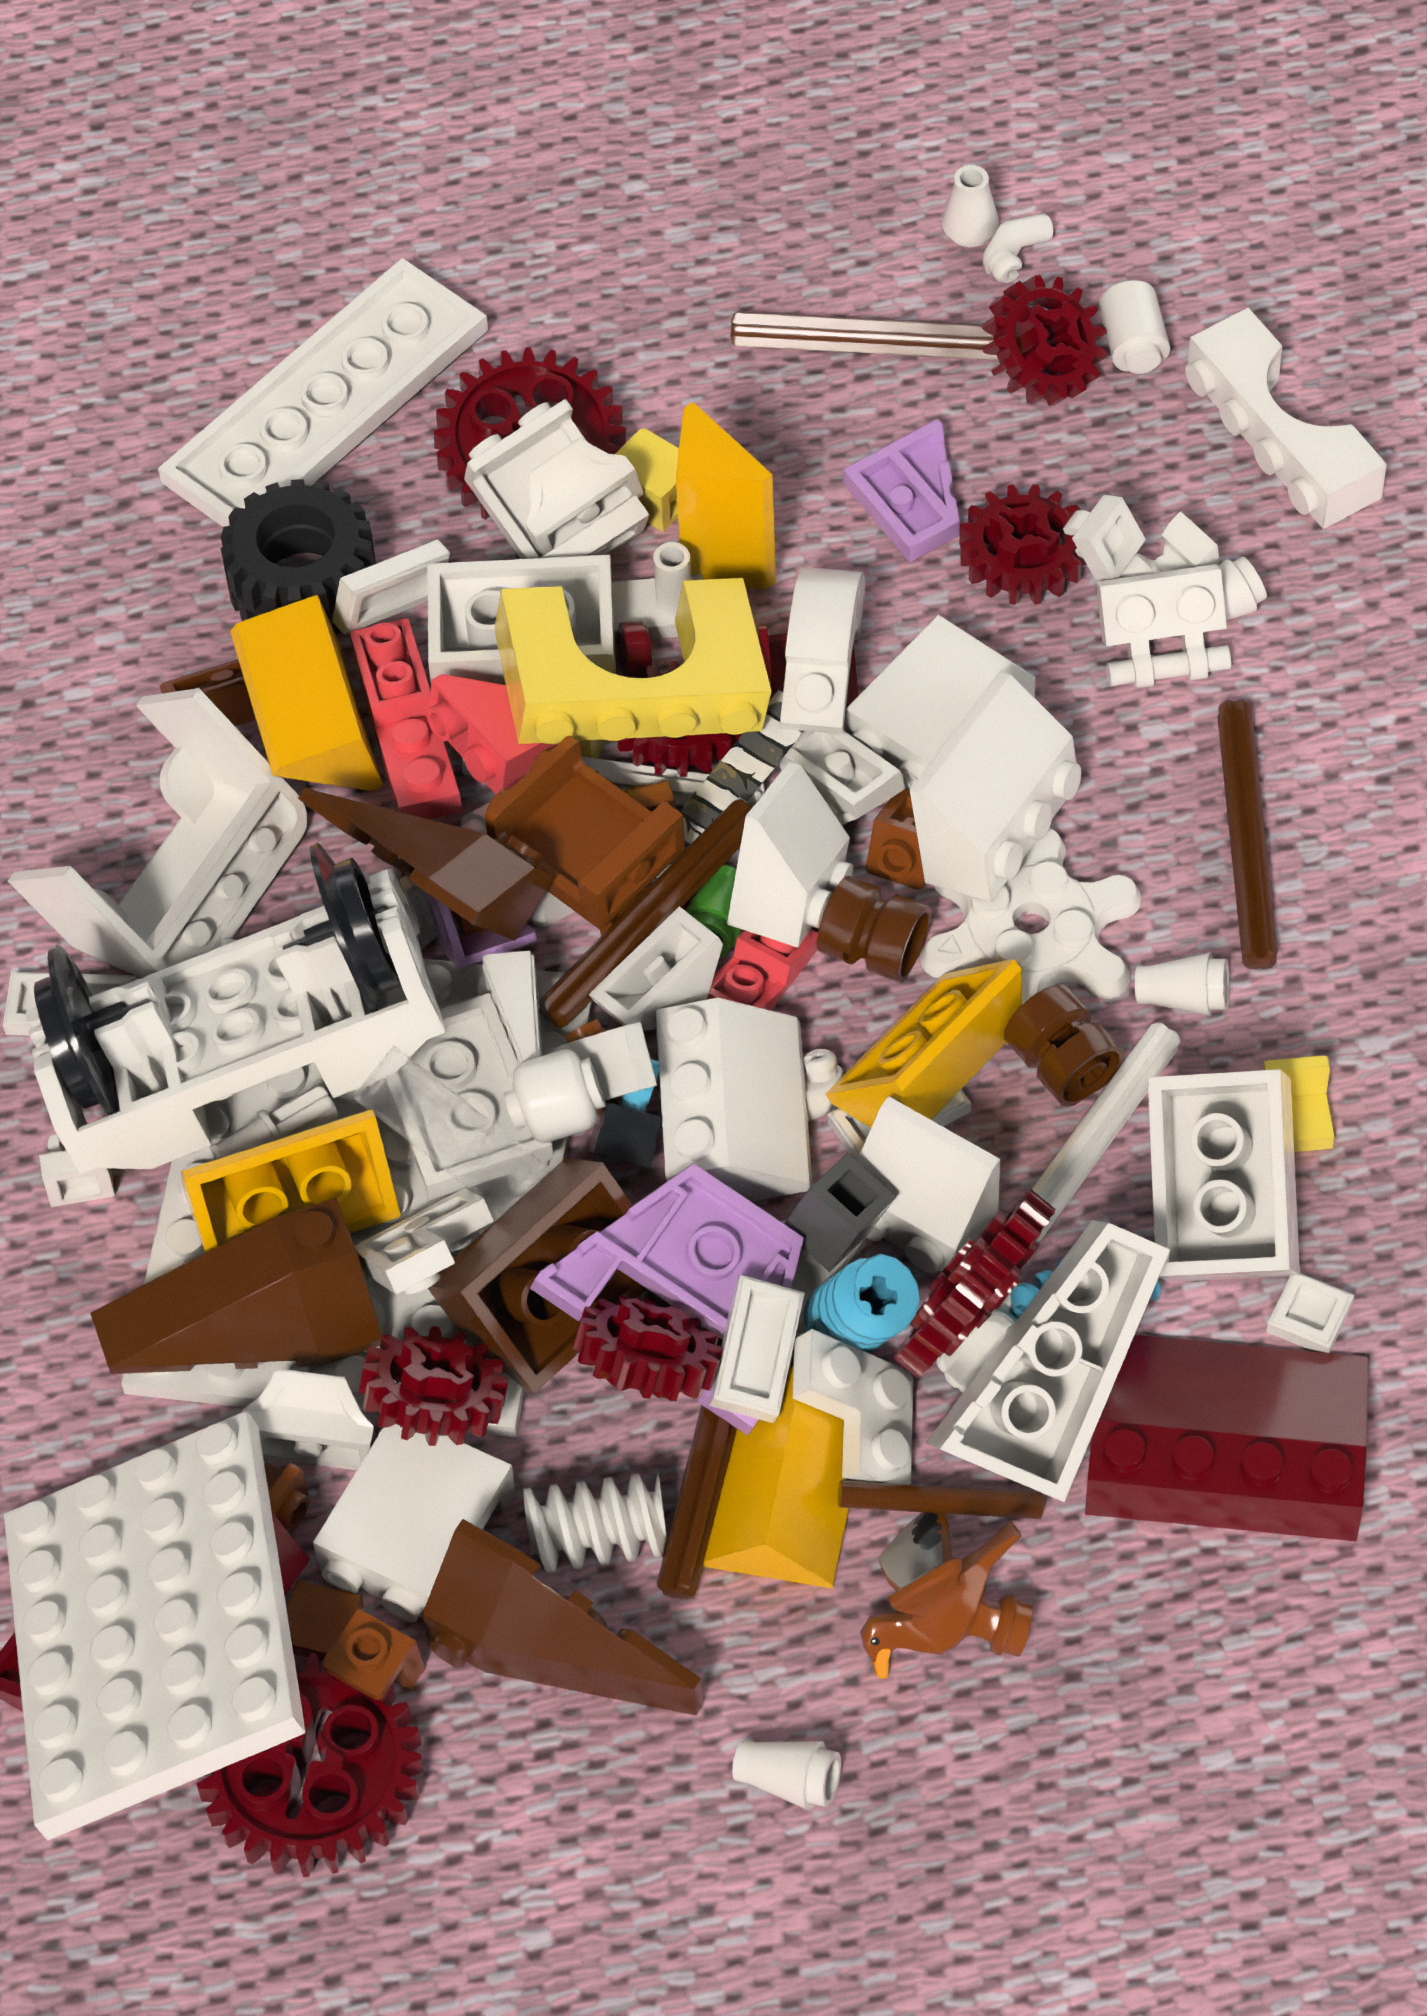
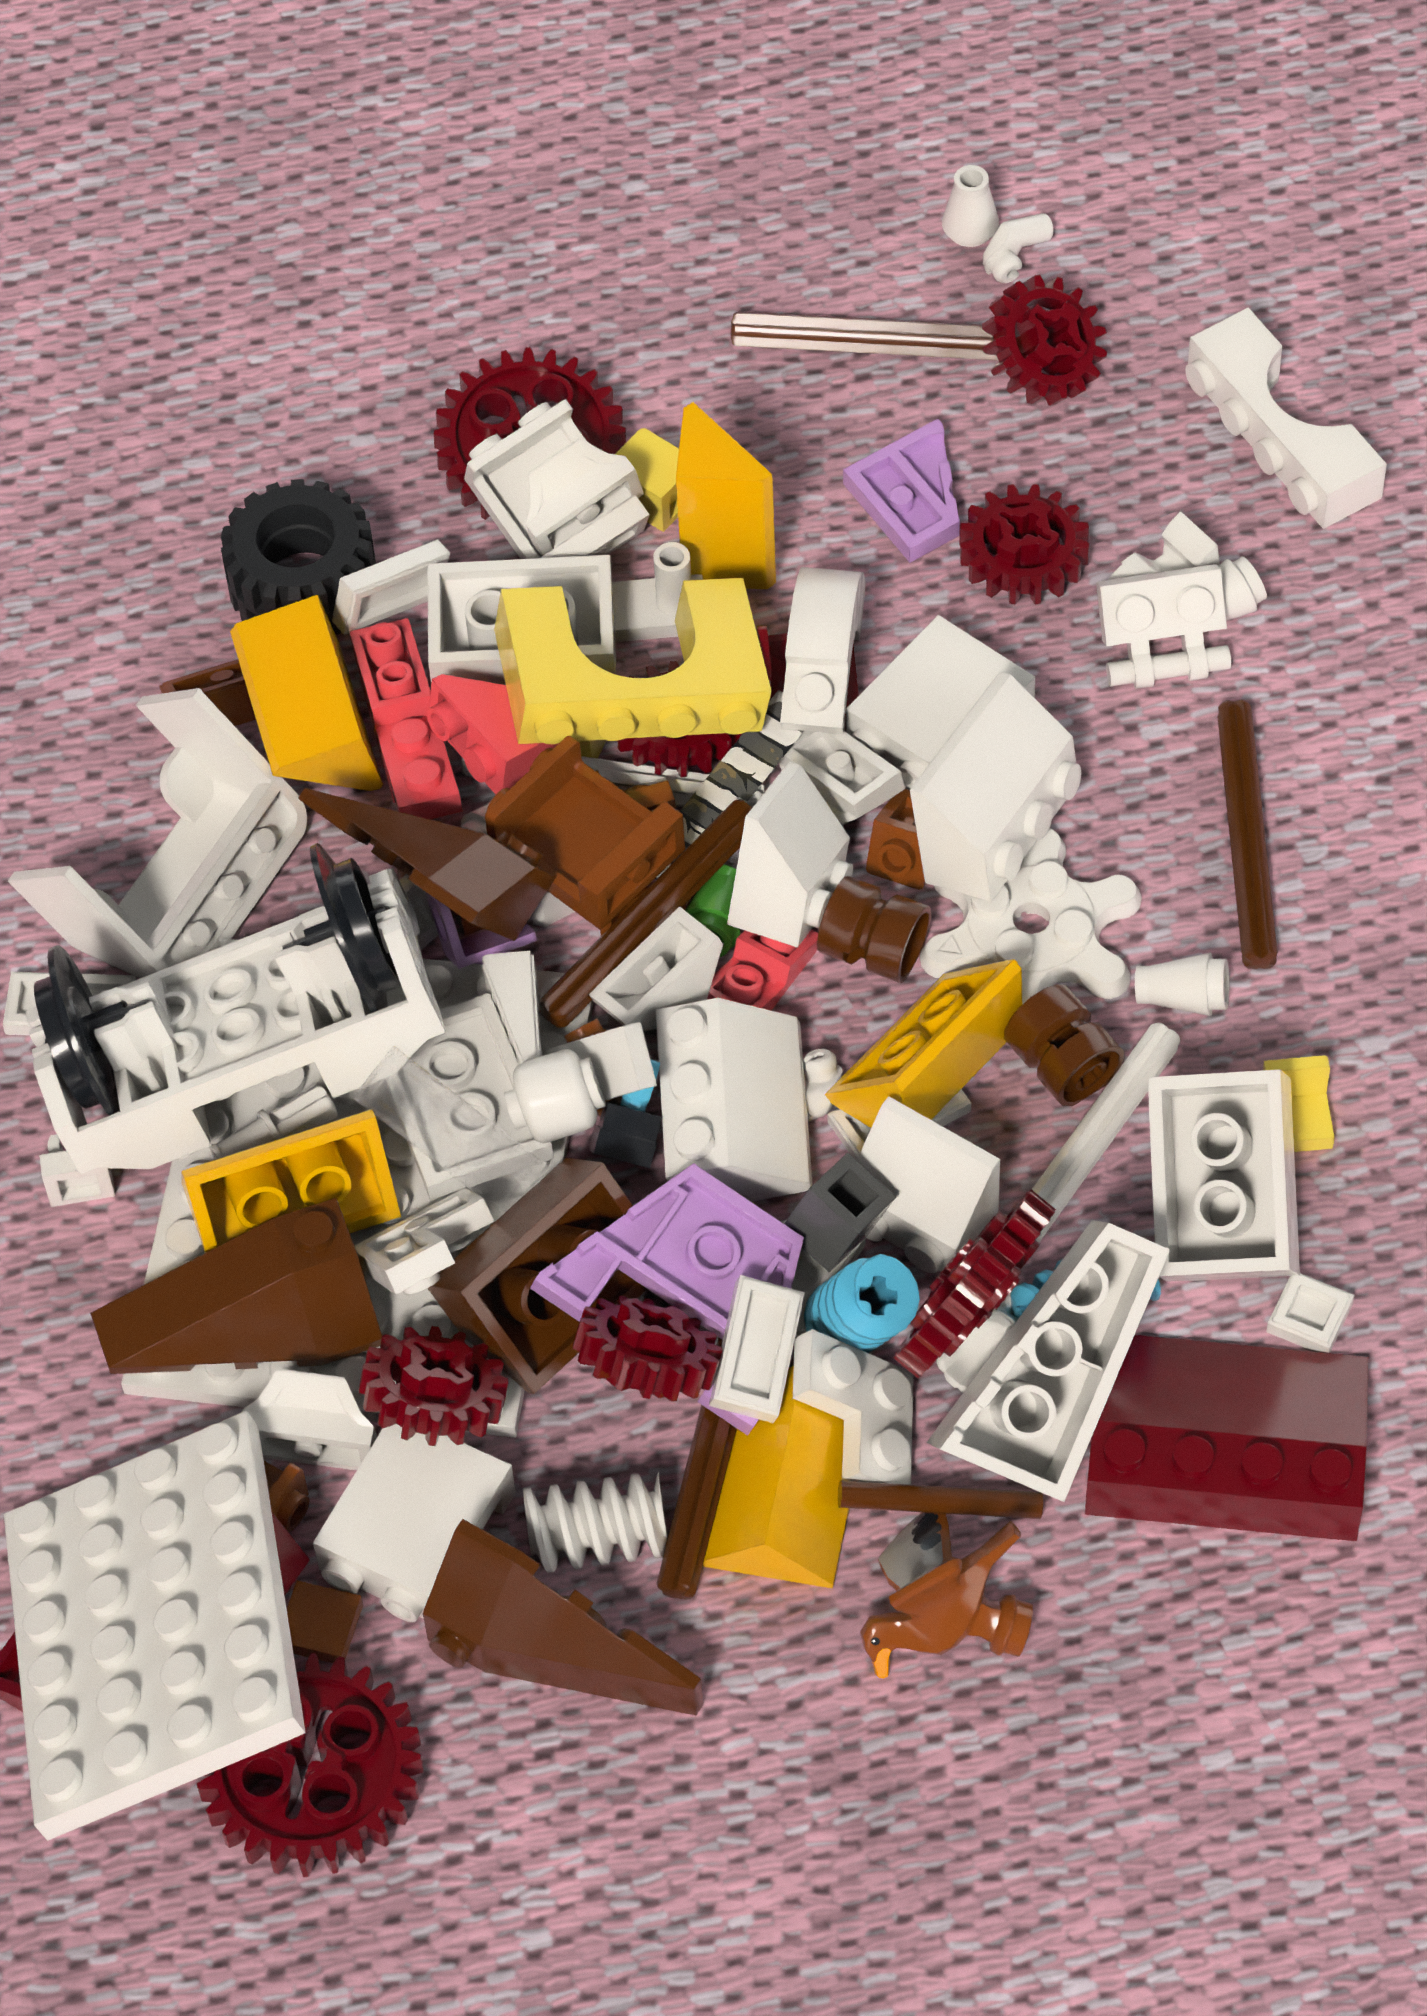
white plate [158,258,488,527] -> none
dark orange bracket [323,1608,425,1700] -> none
dark red tile [618,621,652,678] -> none
white cone [732,1740,841,1811] -> none
white tile [1063,495,1146,581] -> none
white brick [1098,280,1170,374] -> none

